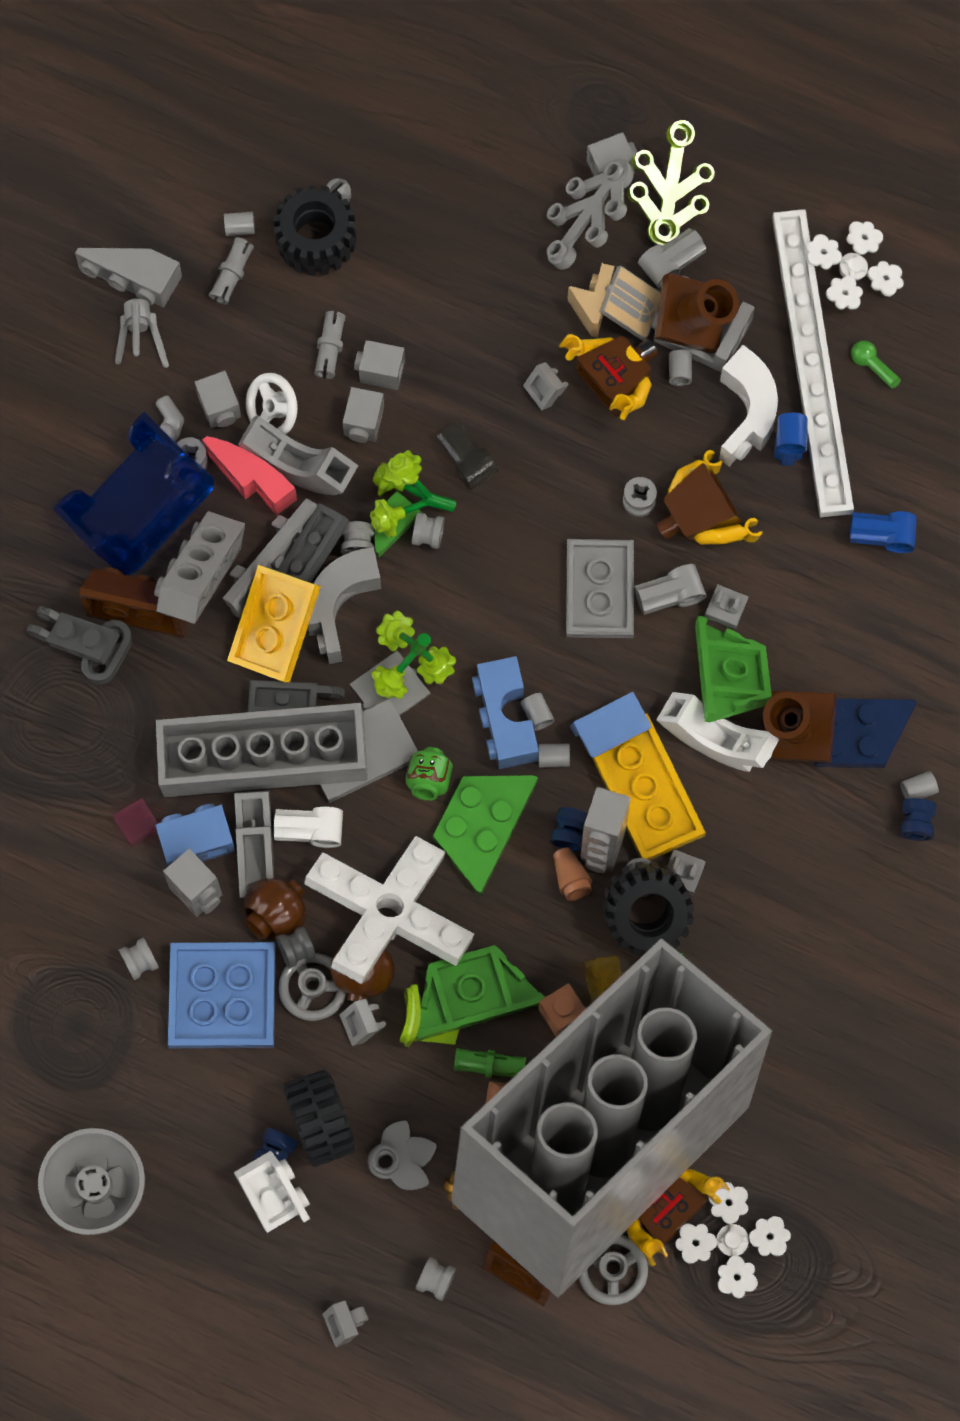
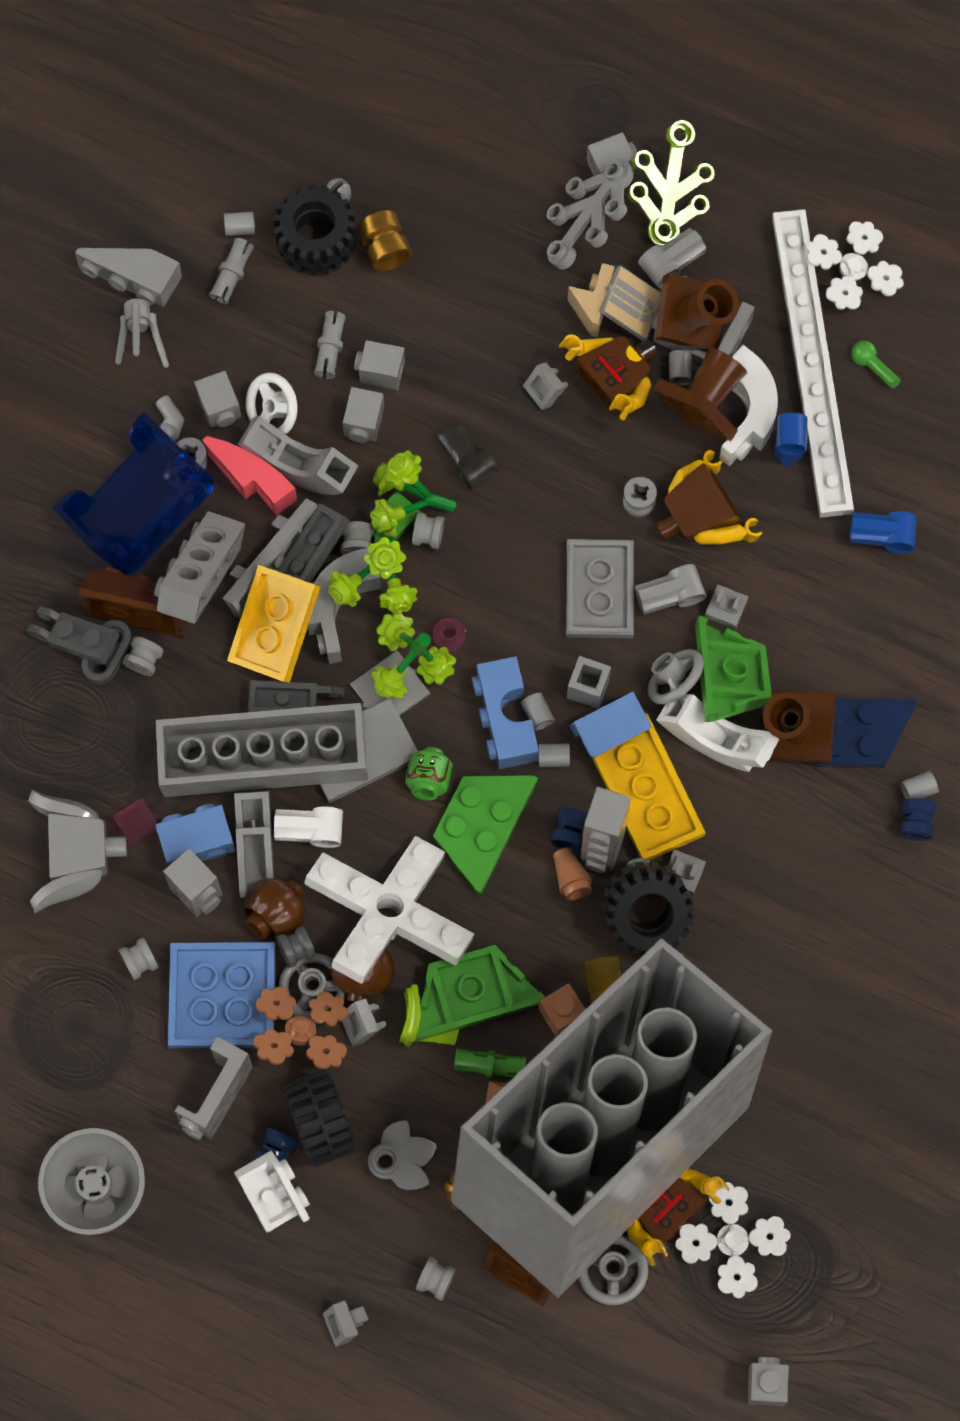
none -> light grey torso [28,789,127,914]
none -> light grey wheel [122,637,164,676]
none -> light grey panel [174,1037,253,1140]
none -> nougat plant [253,986,348,1070]
none -> lime plant [328,537,417,614]
none -> pearl gold wheel [357,210,412,272]
none -> clear pink plate [432,618,466,651]
none -> light grey brick [567,656,611,709]
none -> light grey piece [648,649,704,704]
none -> reddish brown plant [653,347,748,442]
none -> light grey brick [747,1357,789,1406]

